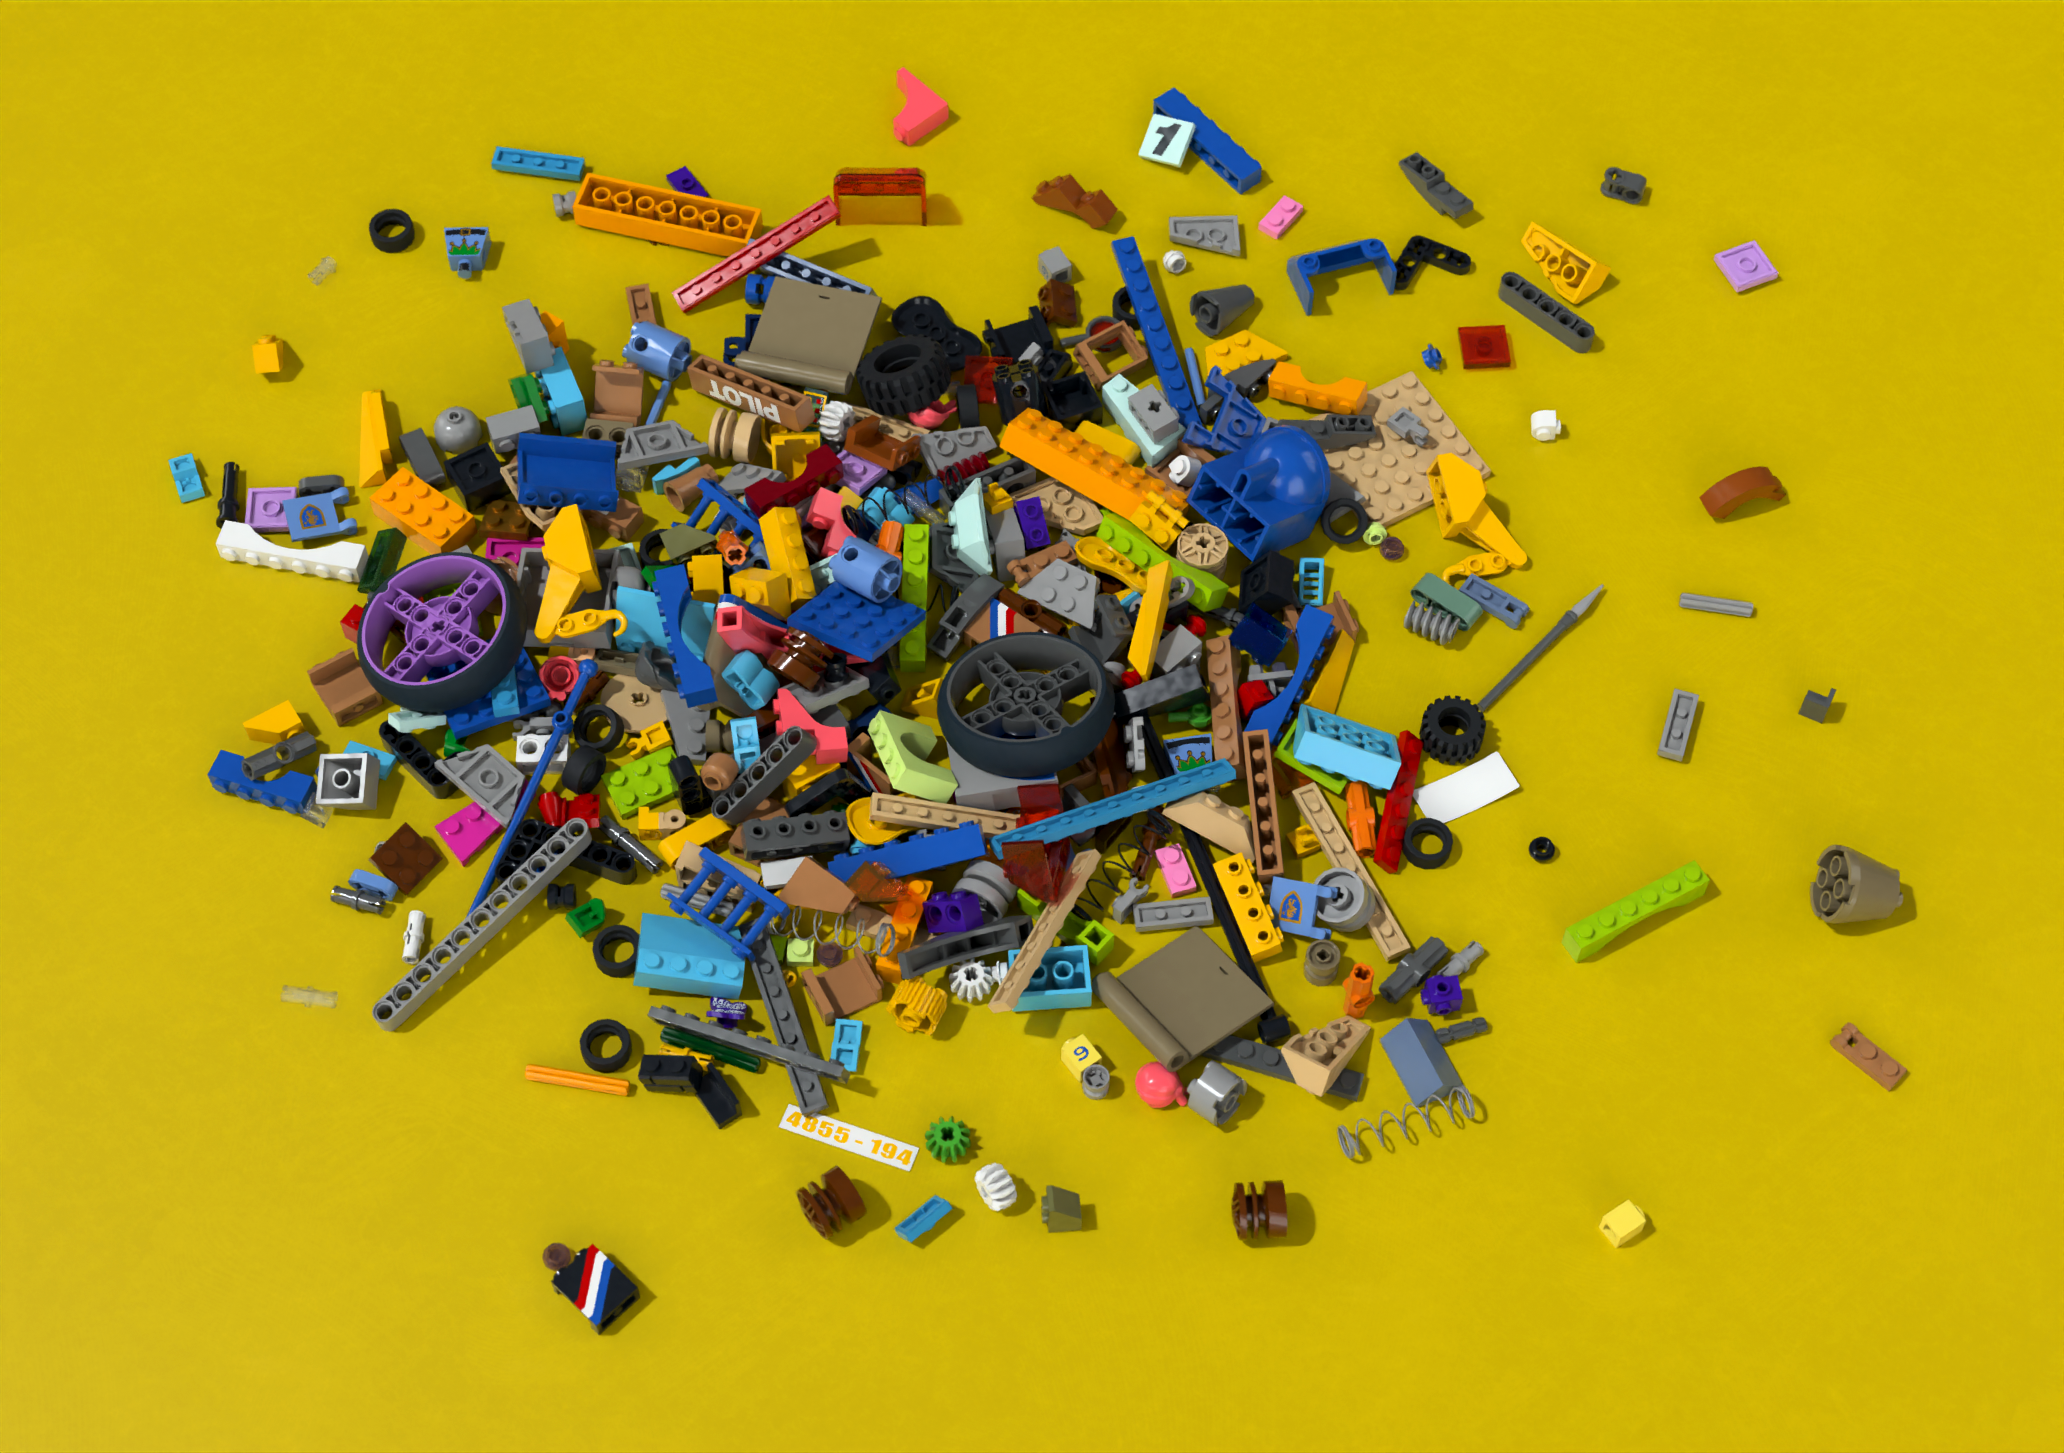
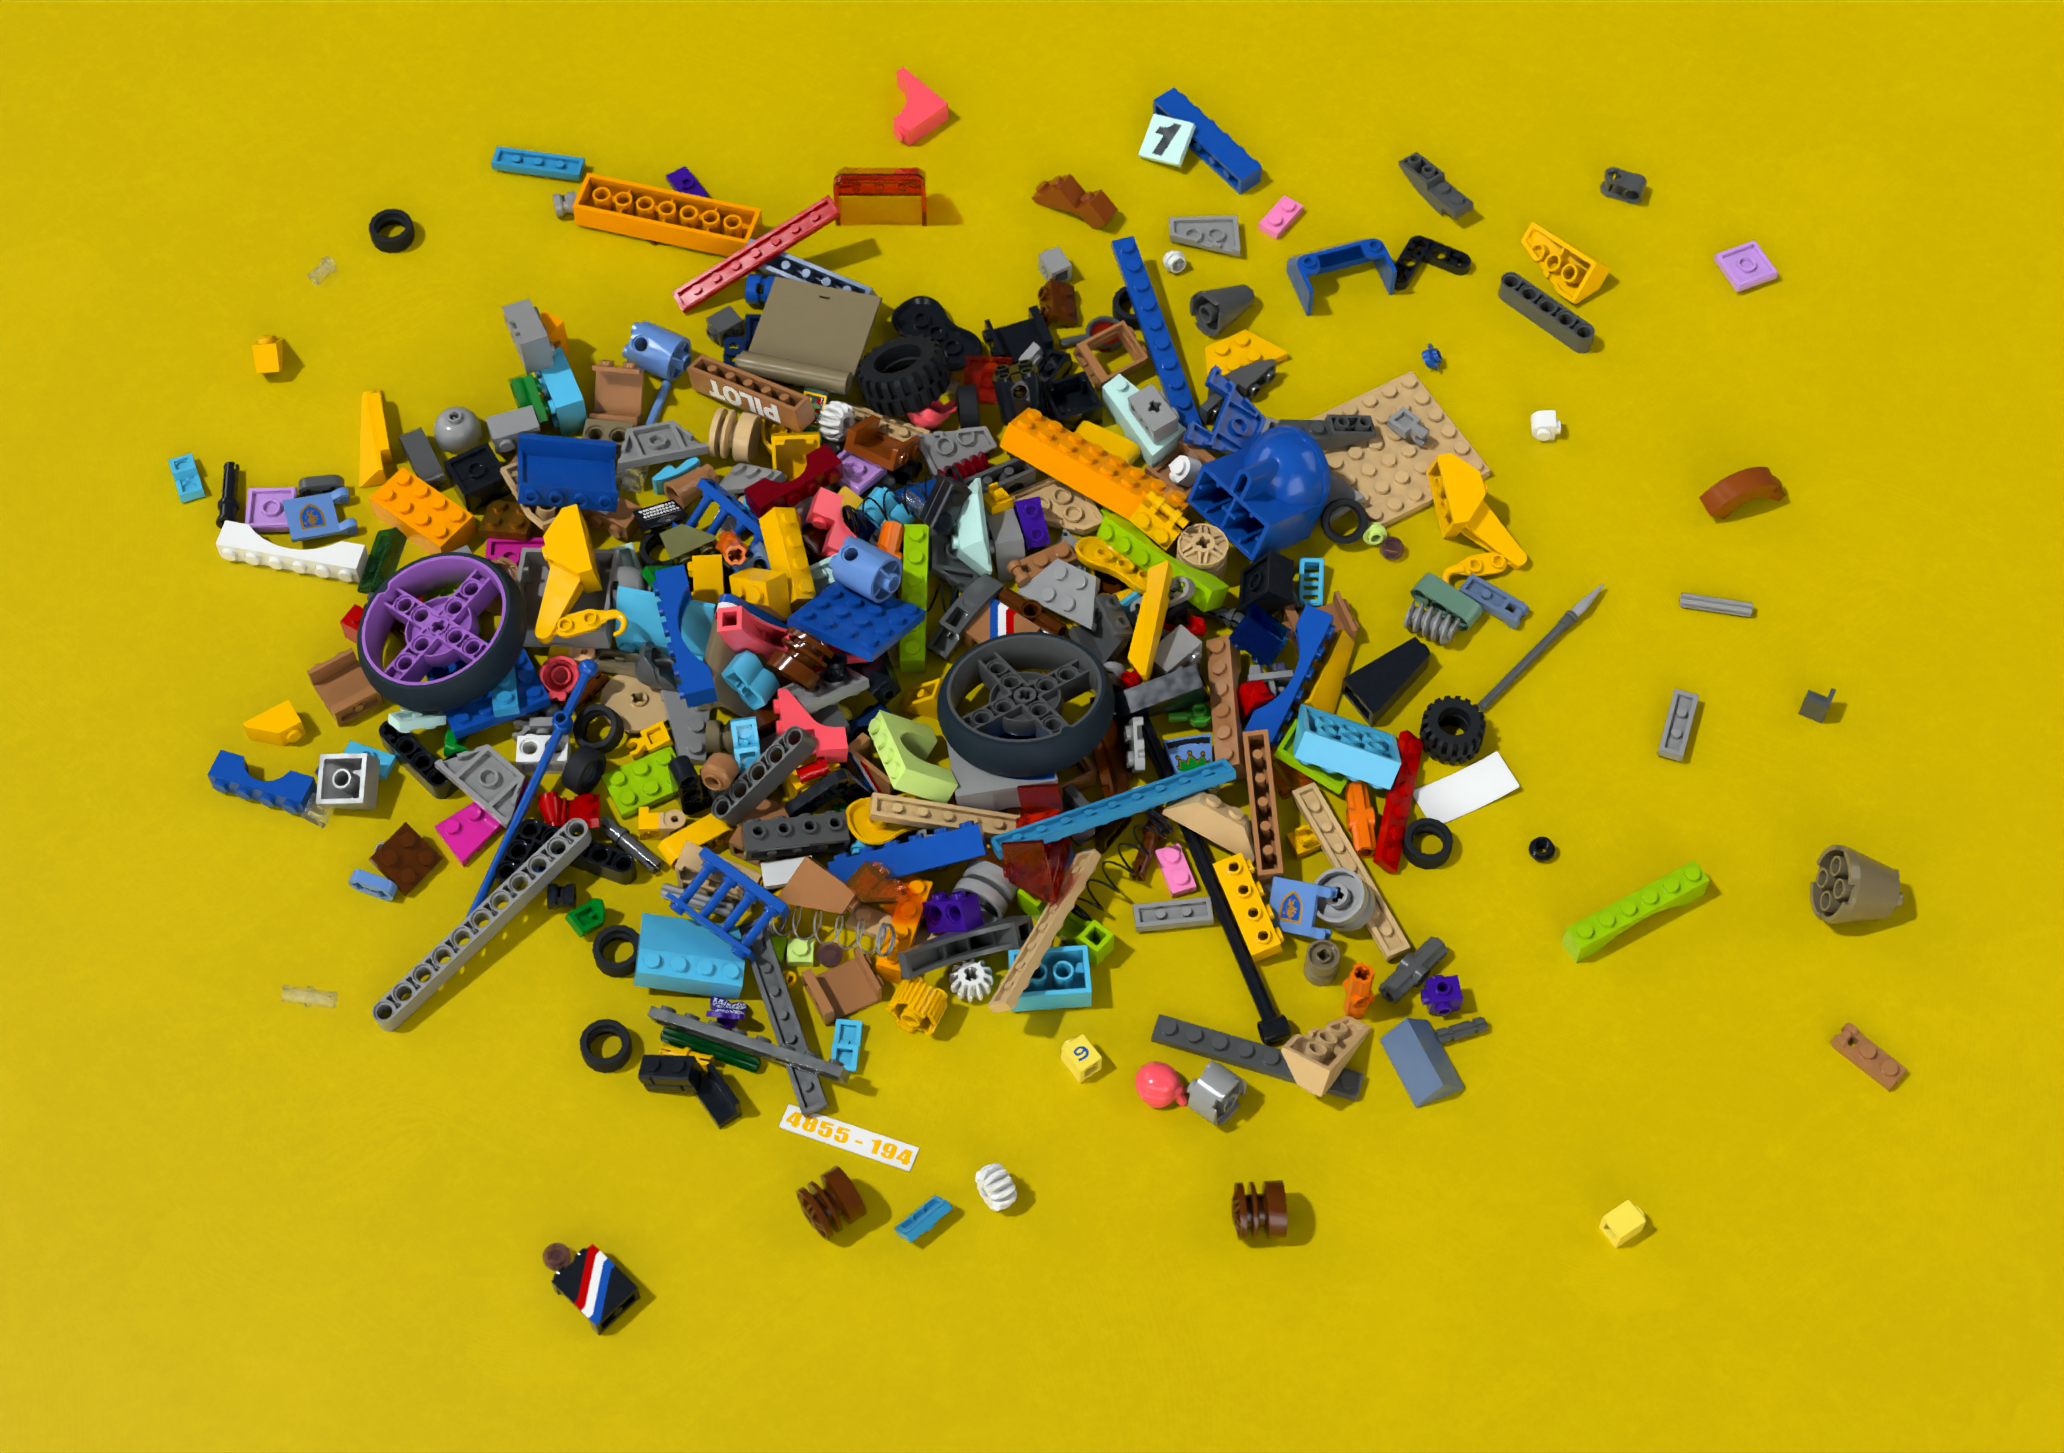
dark grey piece [241,731,317,781] -> none
dark grey pin [331,885,385,914] -> none
white pin [402,910,426,964] -> none
medium blue torso [444,227,491,279] -> none
light orange axle [525,1064,630,1096] -> none
medium nougat plate [625,284,657,325] -> none
bright green gear [925,1116,971,1163] -> none
white plate [992,960,1009,985] -> none
olive slope [1041,1185,1082,1233] -> none
light grey wheel [1082,1064,1110,1100] -> none
dark tan door [1091,926,1274,1072] -> none
light grey plate [1112,877,1149,924] -> none
medium blue bar [1184,348,1206,409] -> none
light orange arch [1268,361,1368,415] -> none
light grey piece [1337,1085,1475,1159] -> none
light grey pin [1437,940,1484,977] -> none
clear red plate [1457,325,1511,369] -> none
none -> slope [633,499,689,534]
none -> dark grey brick [706,305,744,347]
none -> red pin [796,758,830,784]
none -> black brick [919,474,970,534]
none -> black slope [1341,637,1430,727]

